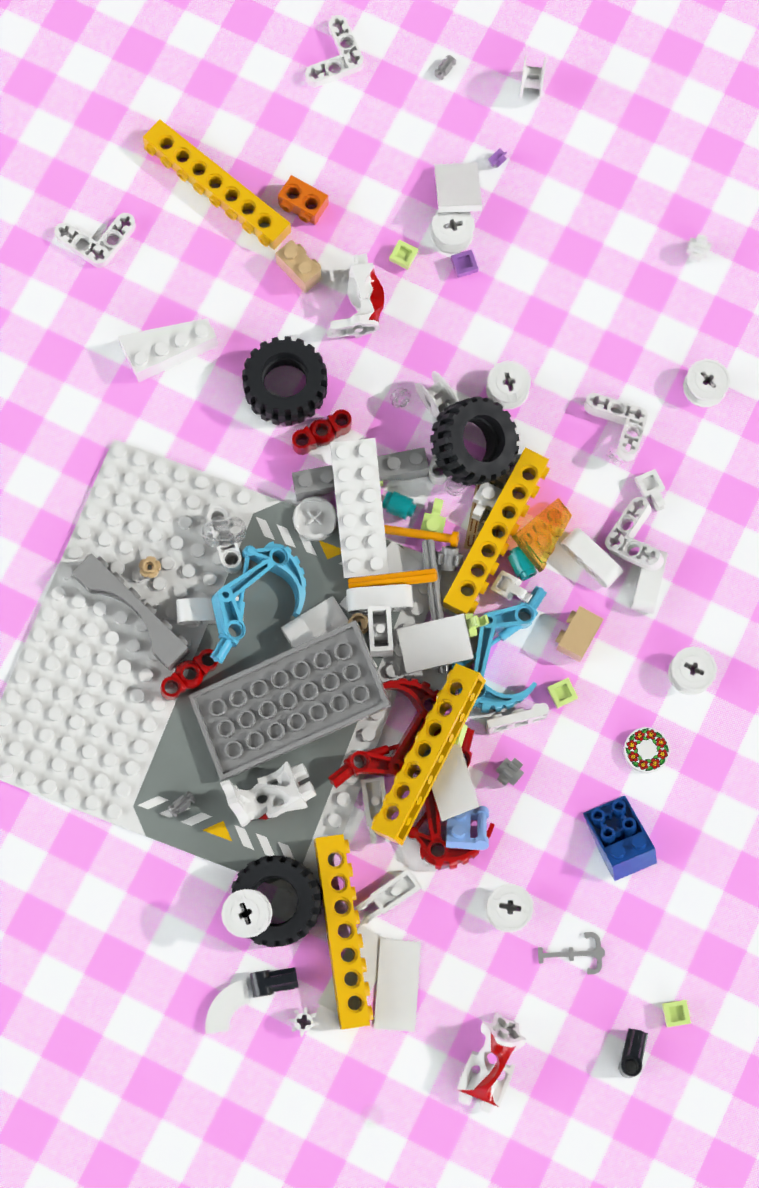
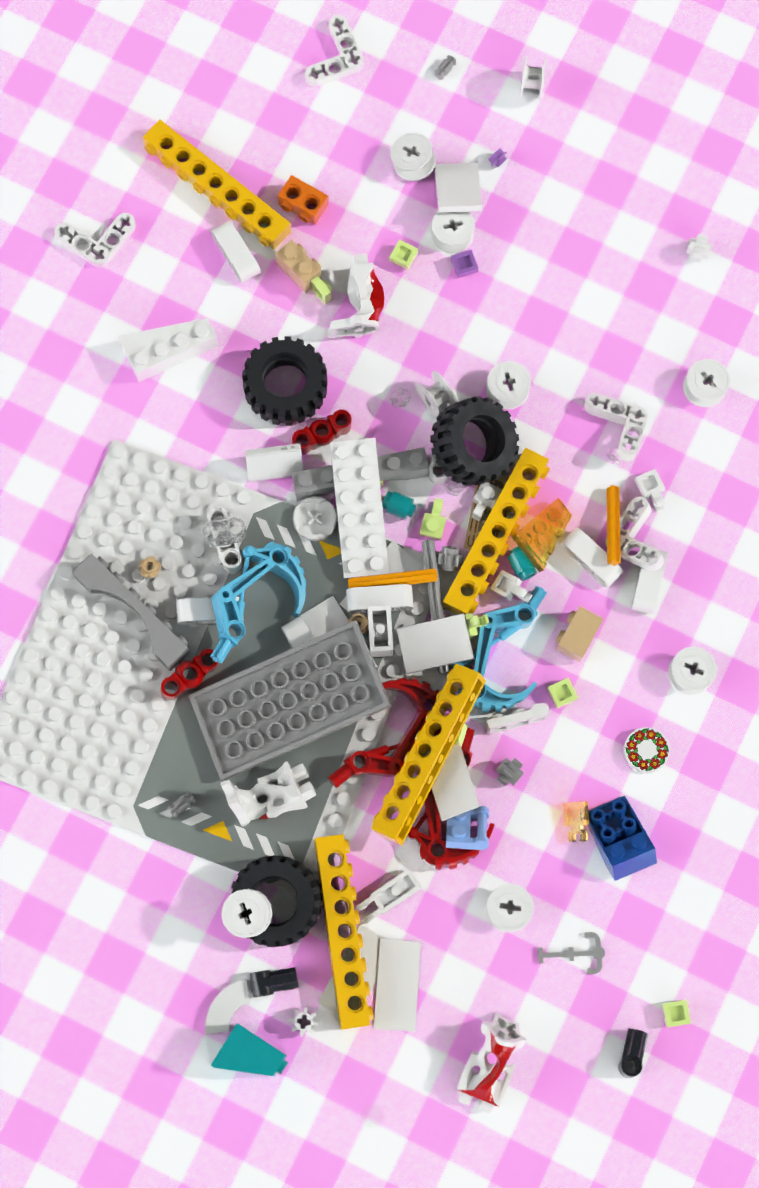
white hinge [361,776,391,844] -> none
light orange bar [384,525,459,547] -> none
none -> white beam [211,220,261,283]
none -> teal slope [211,1023,289,1077]
none -> white piece [245,443,303,482]
none -> yellowish green plate [311,276,332,305]
none -> white piece [390,132,436,181]
none -> clear yellow plate [563,801,589,842]
none -> light orange axle [606,485,621,566]

